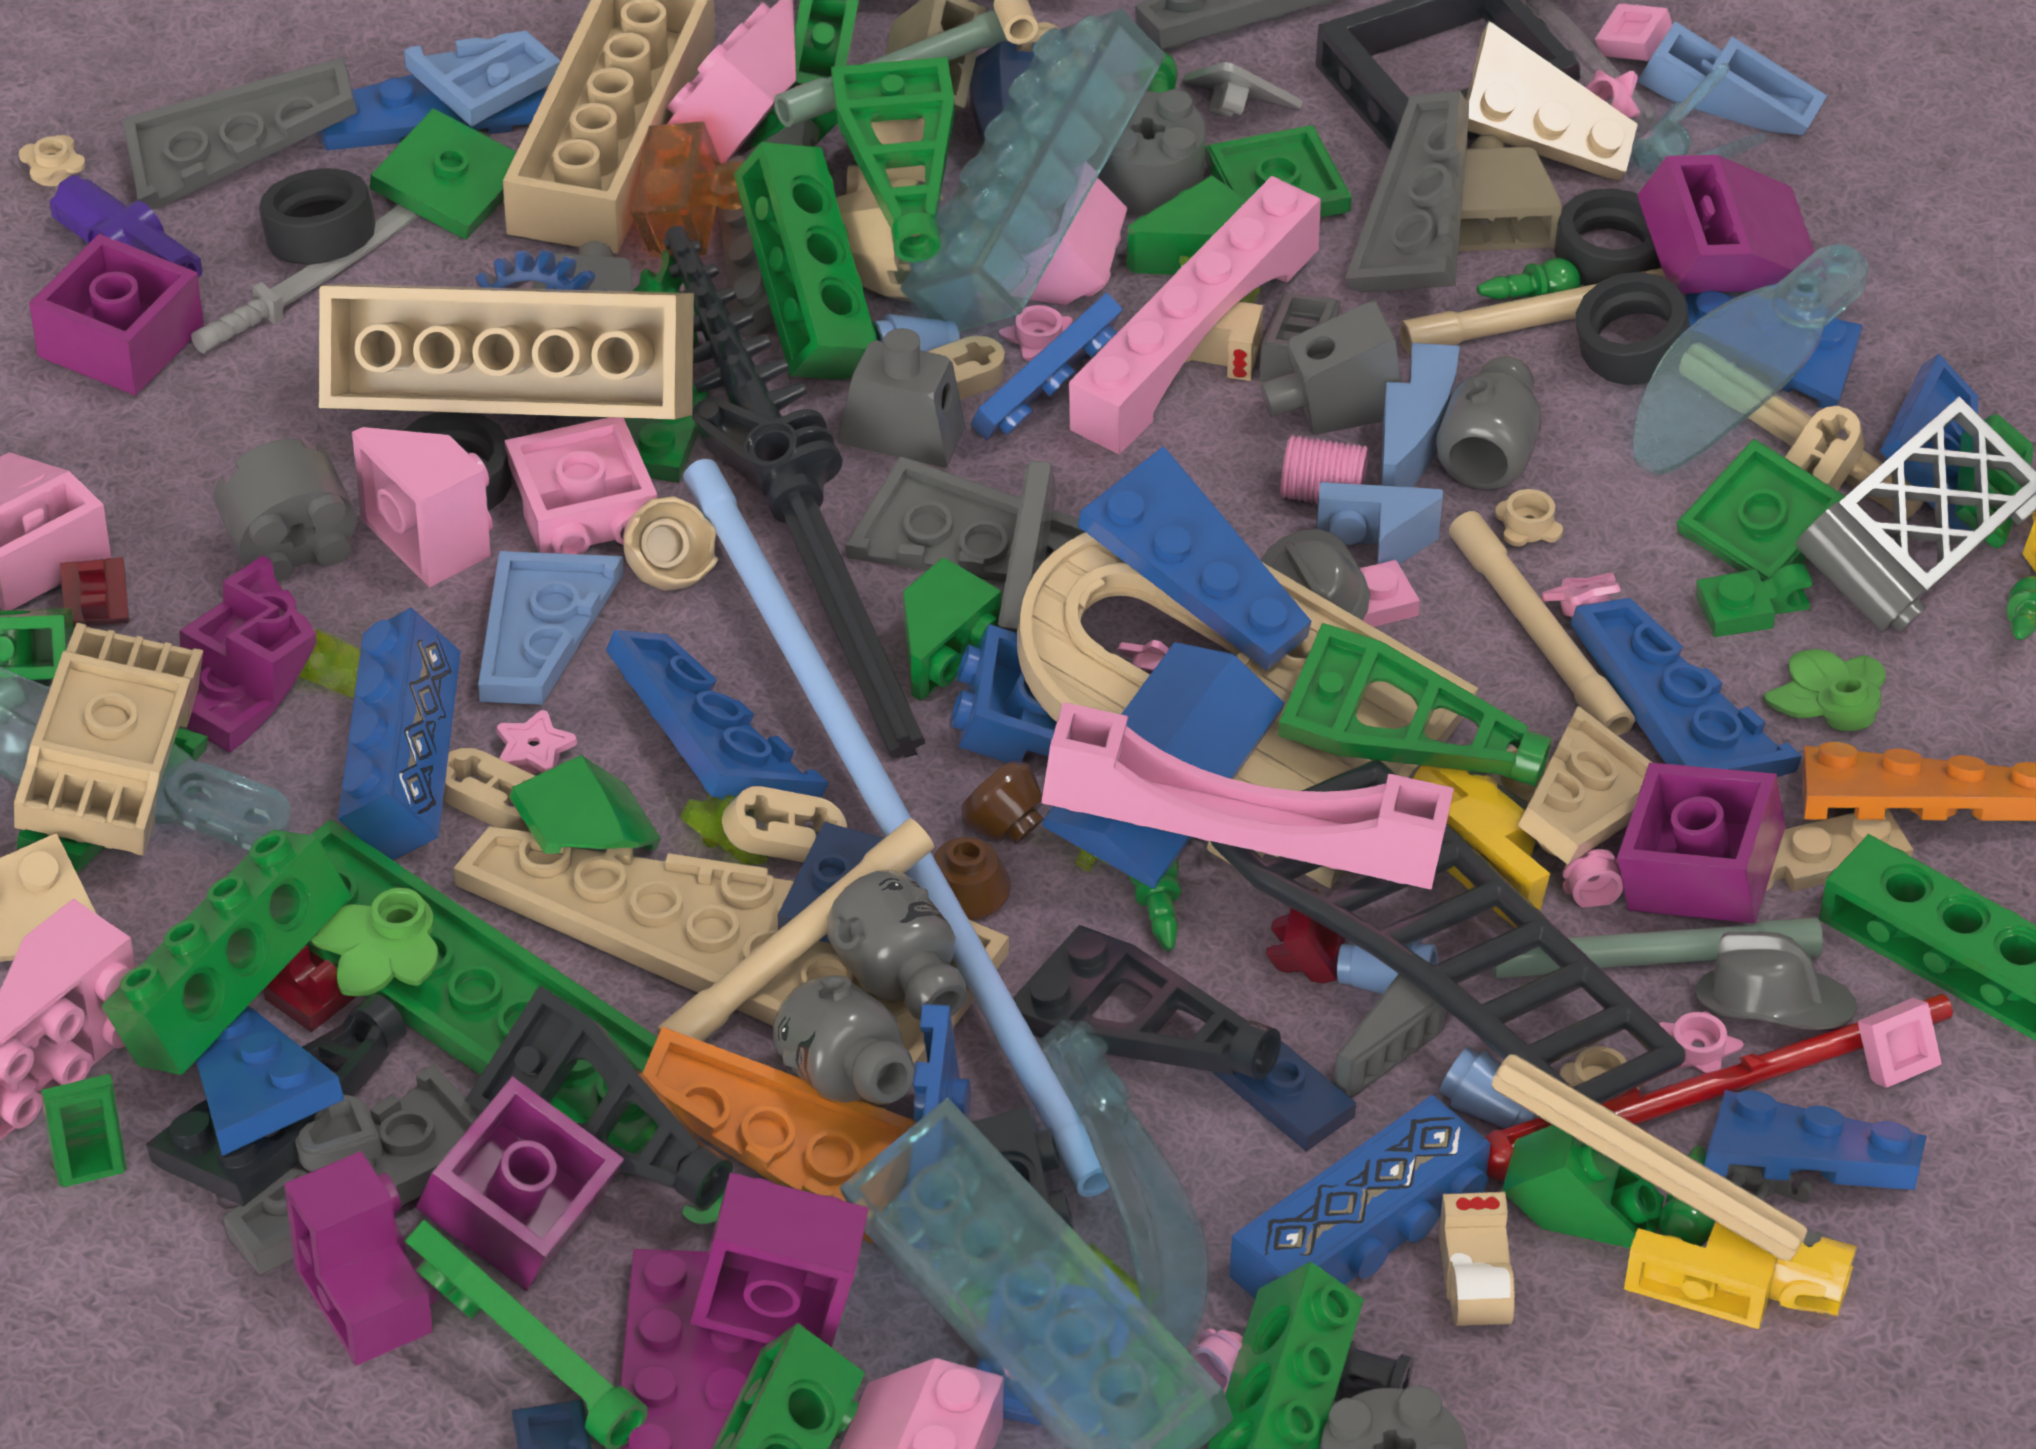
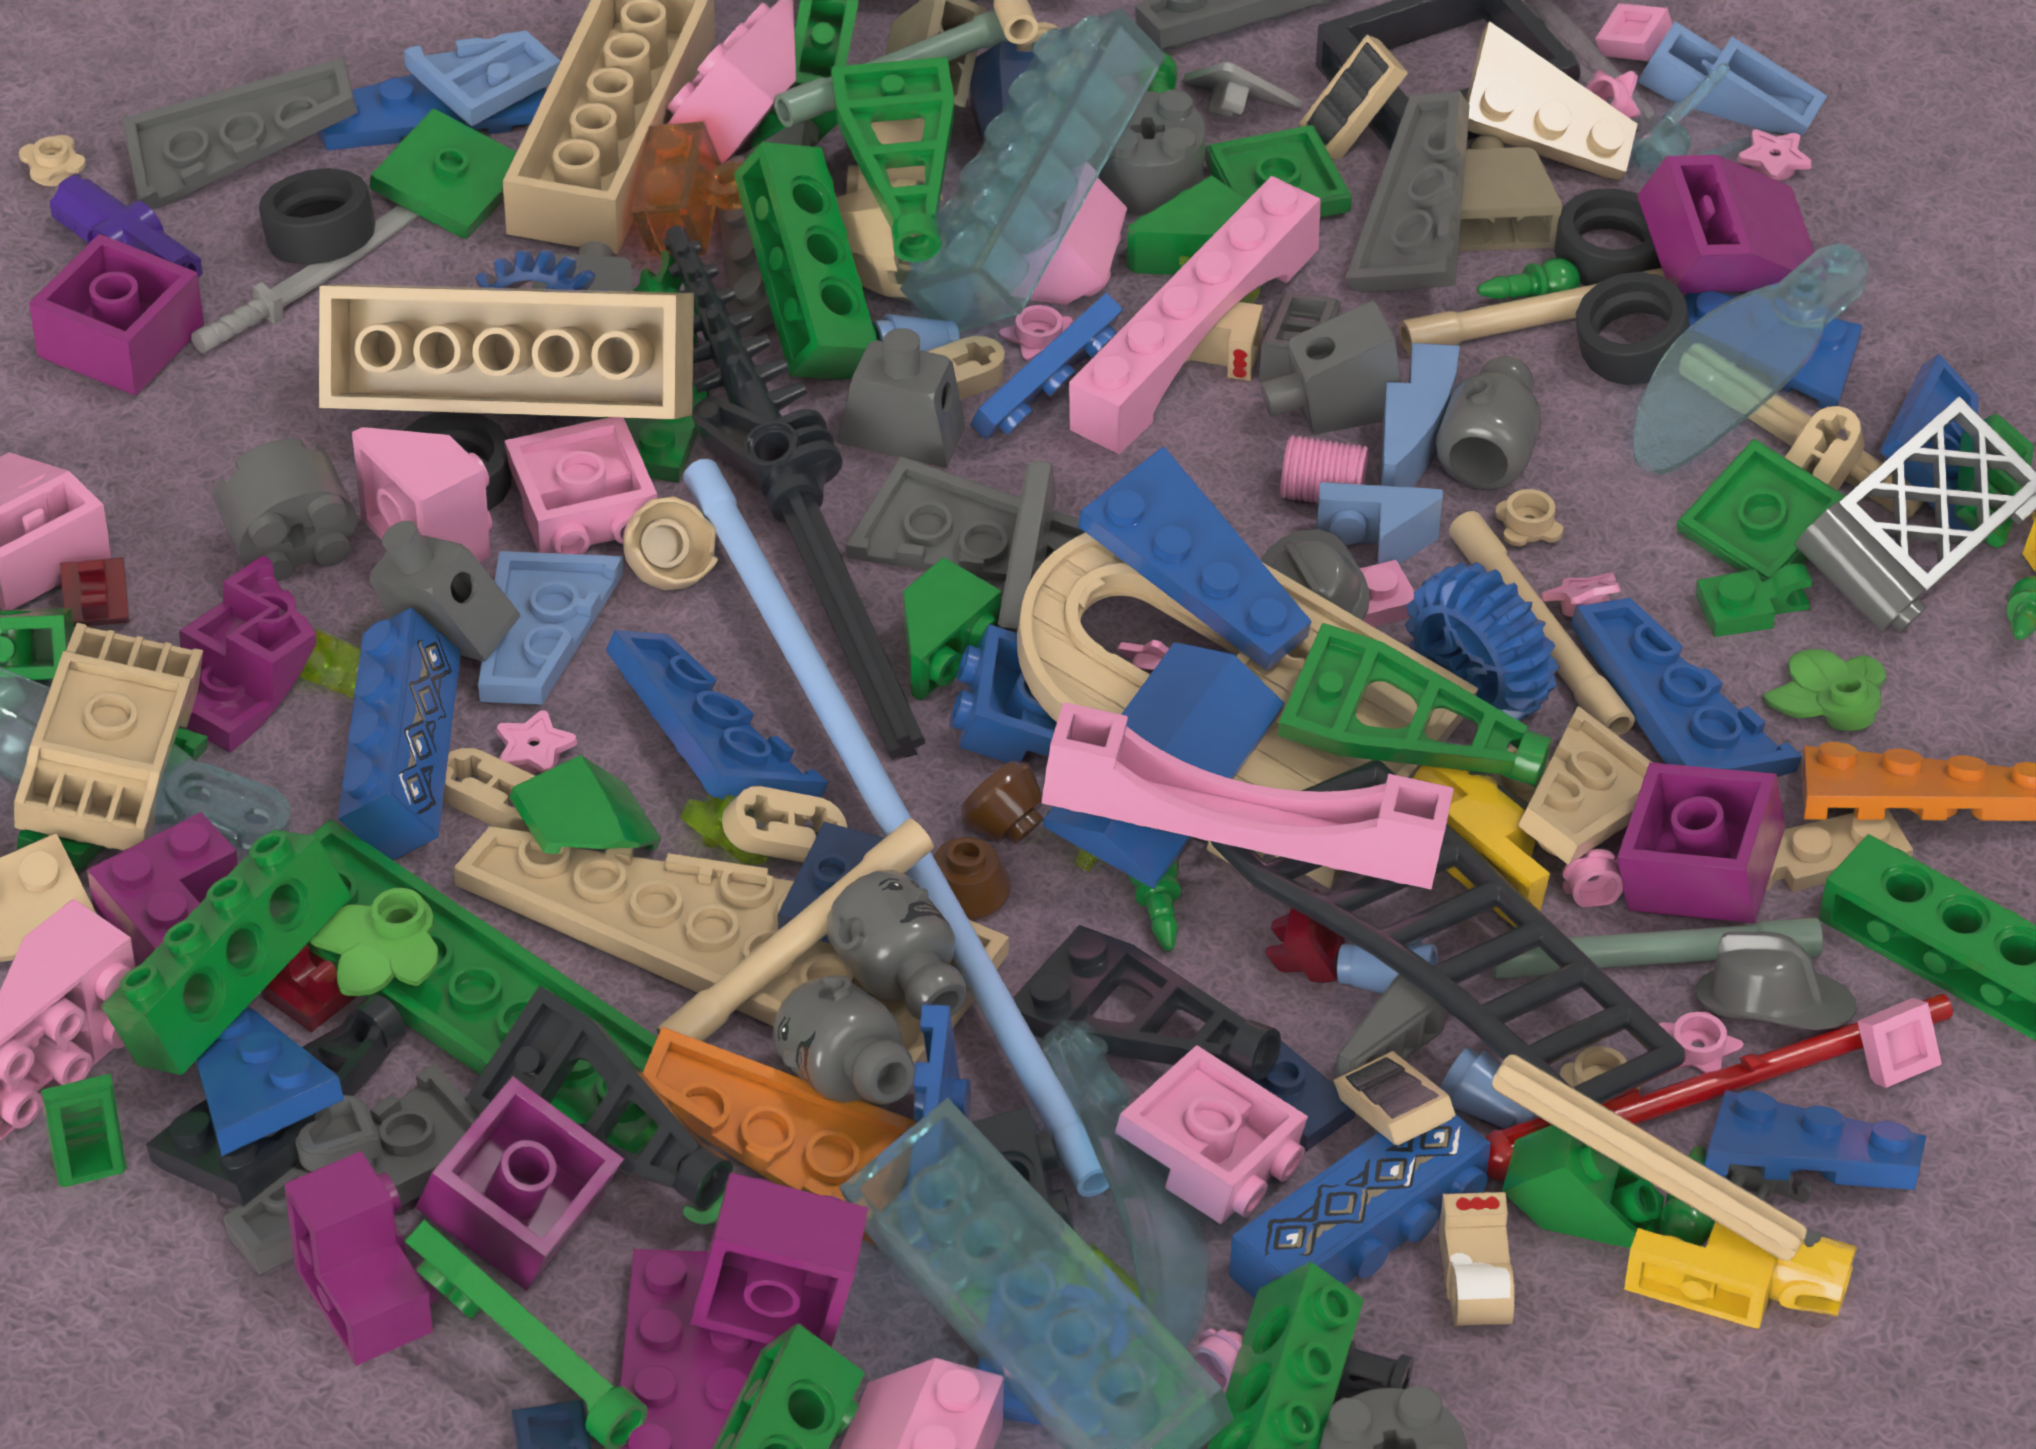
none -> magenta brick [87,812,238,967]
none -> dark grey torso [369,521,521,661]
none -> bright pink plate [1115,1045,1308,1224]
none -> tile [1299,35,1408,160]
none -> tile [1334,1051,1456,1145]
none -> blue gear [1405,562,1559,721]
none -> bright pink plate [1737,129,1812,181]

